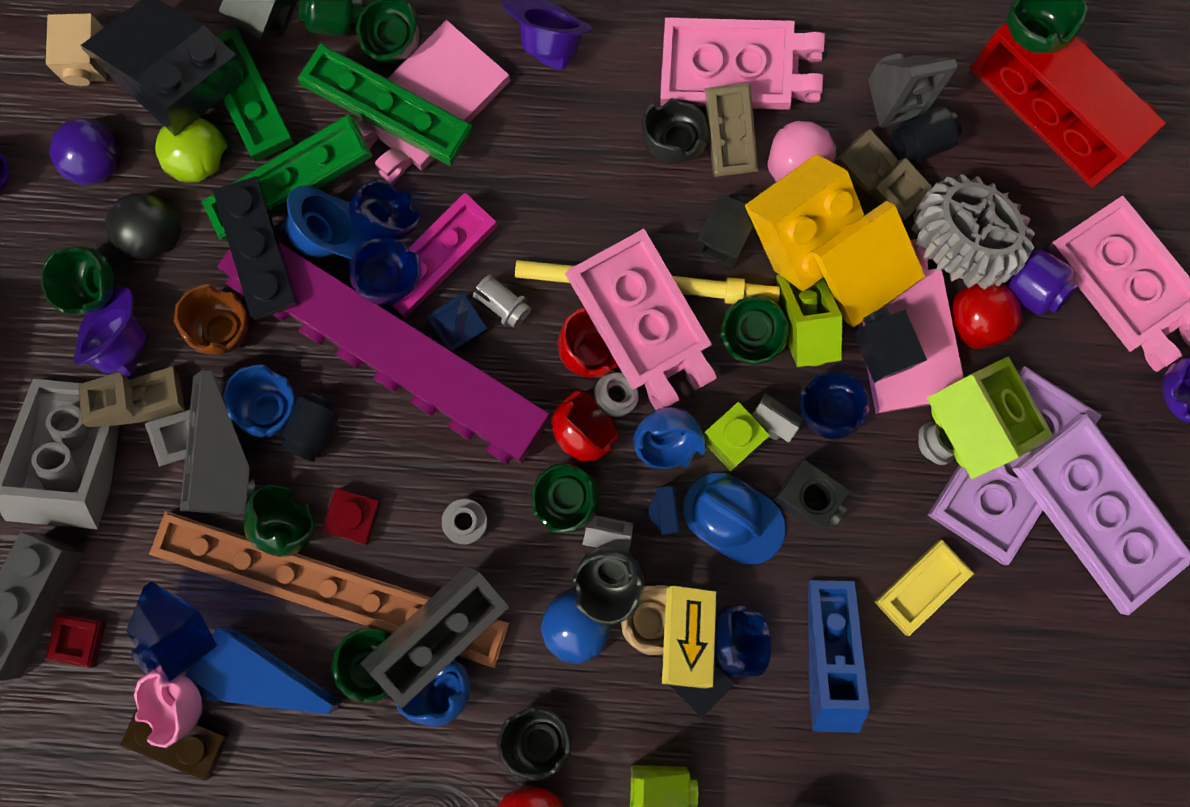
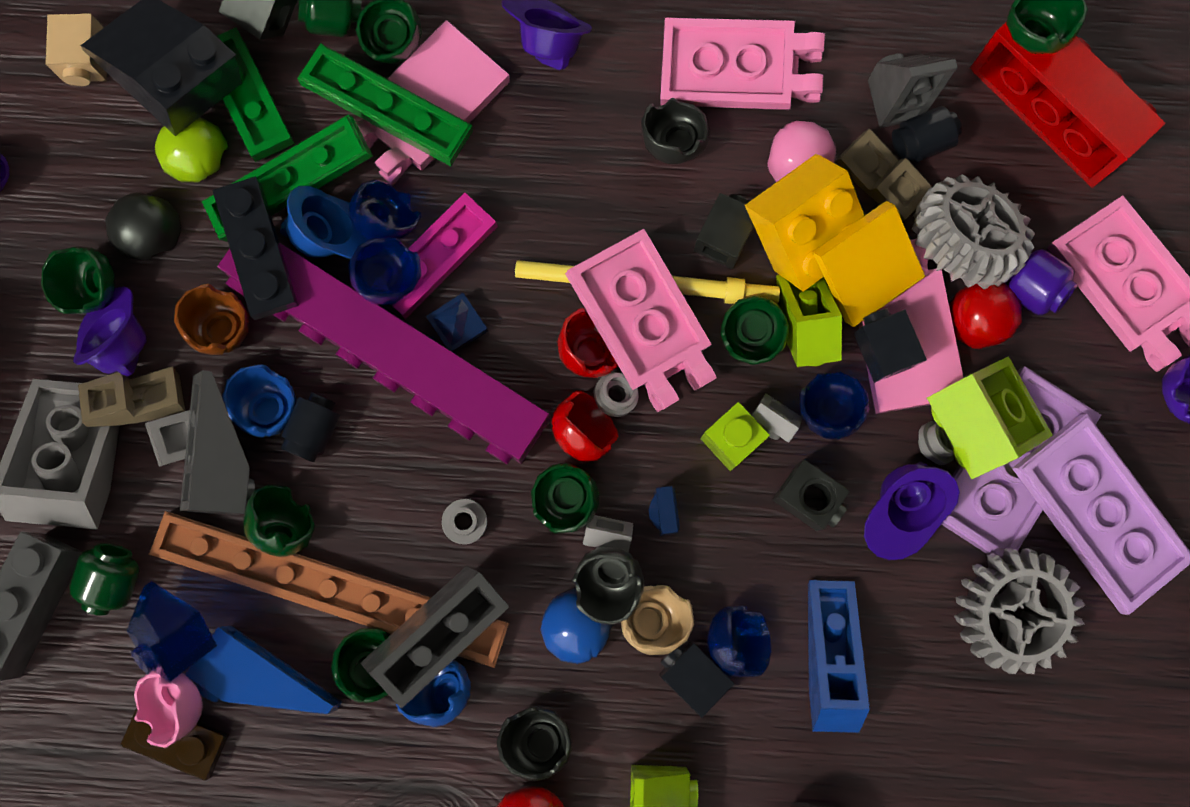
dark red tile [45,613,106,668] -> none
dark purple hair [50,118,121,186] -> none
dark red plate [321,488,381,545] -> none
light grey pin [473,274,531,328] -> none
blue hair [633,407,706,470] -> none
light yellow tile [662,586,716,689] -> none
blue piece [683,473,785,564] -> none
dark tan plate [704,82,758,177] -> none
light yellow tile [874,540,974,636] -> none
none -> dark green head [70,543,140,616]
none -> dark purple piece [864,461,960,560]
none -> light grey gear [954,548,1086,674]

